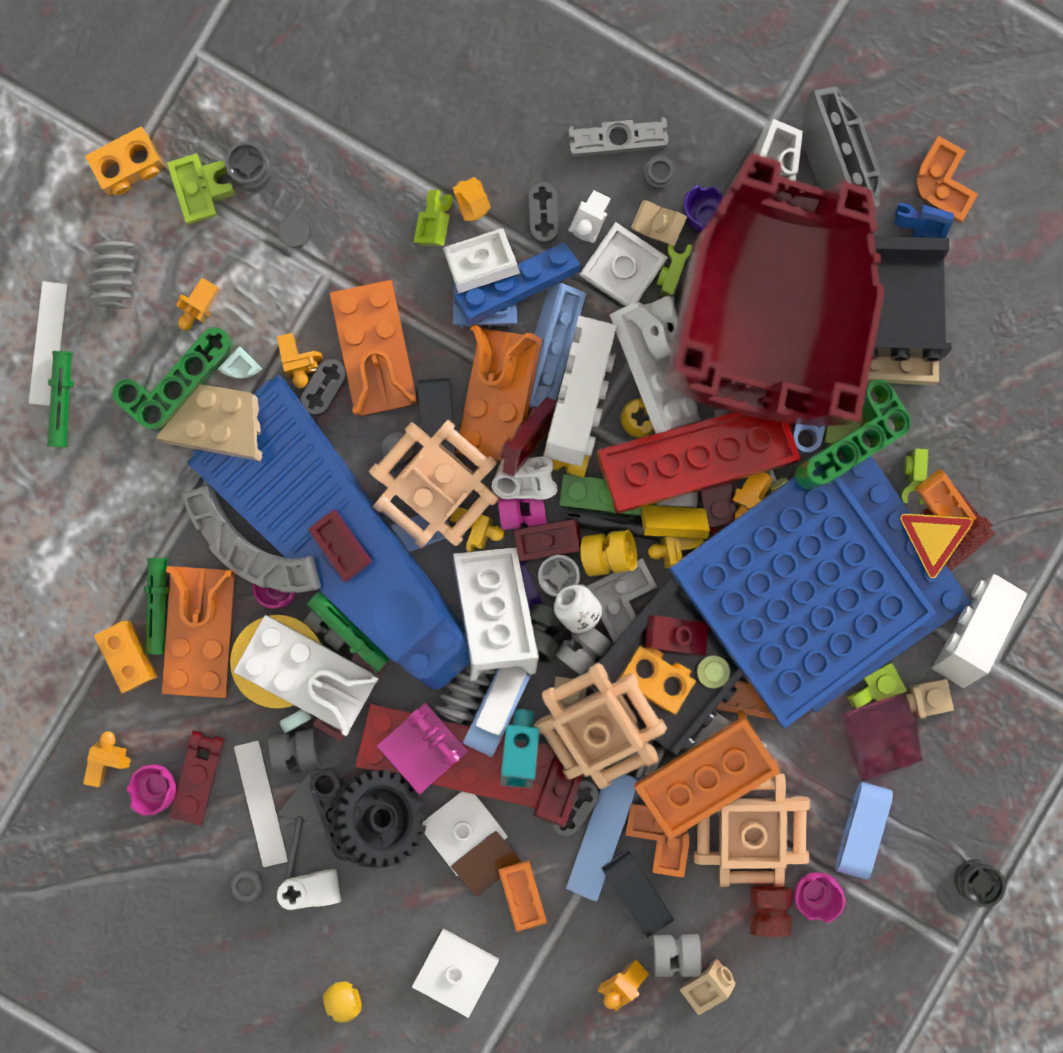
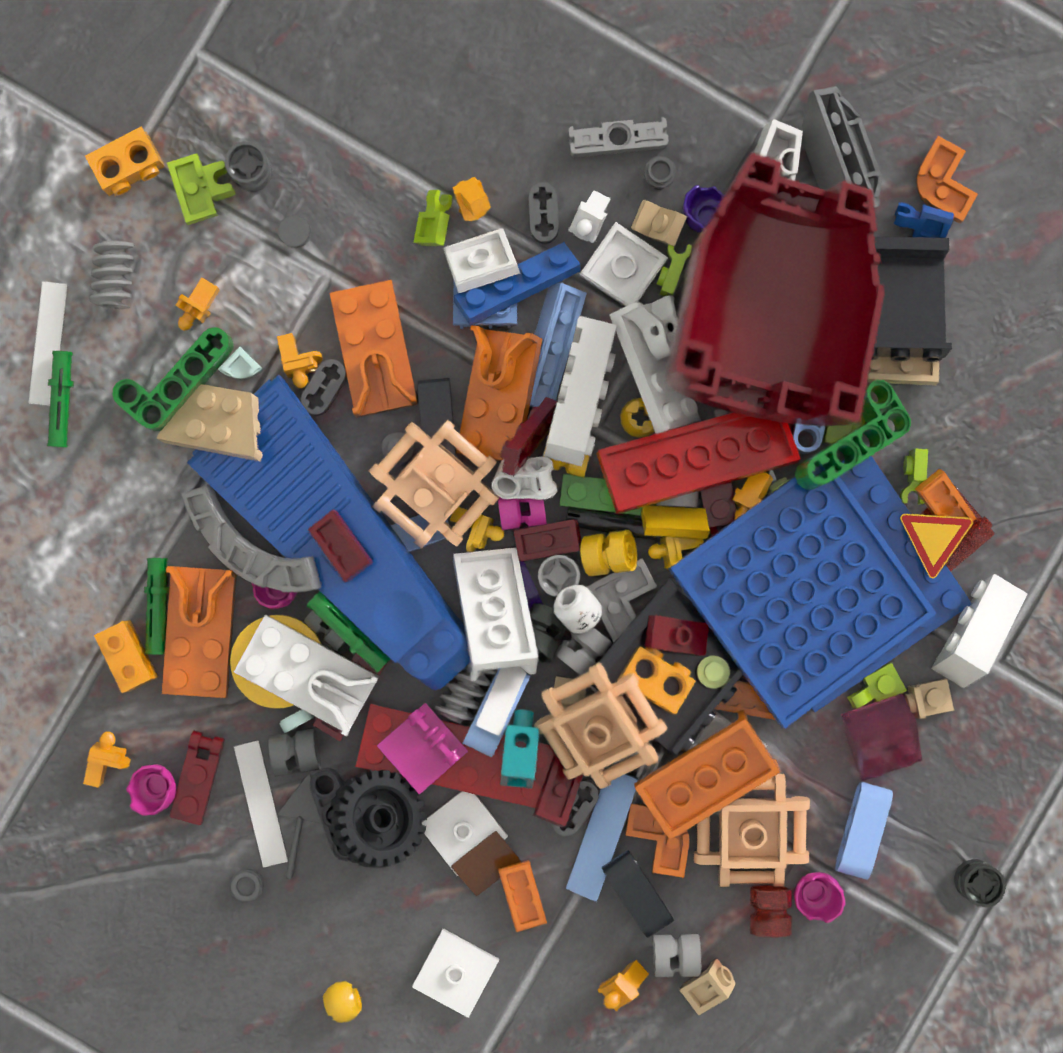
white piece [277,869,341,910] -> none

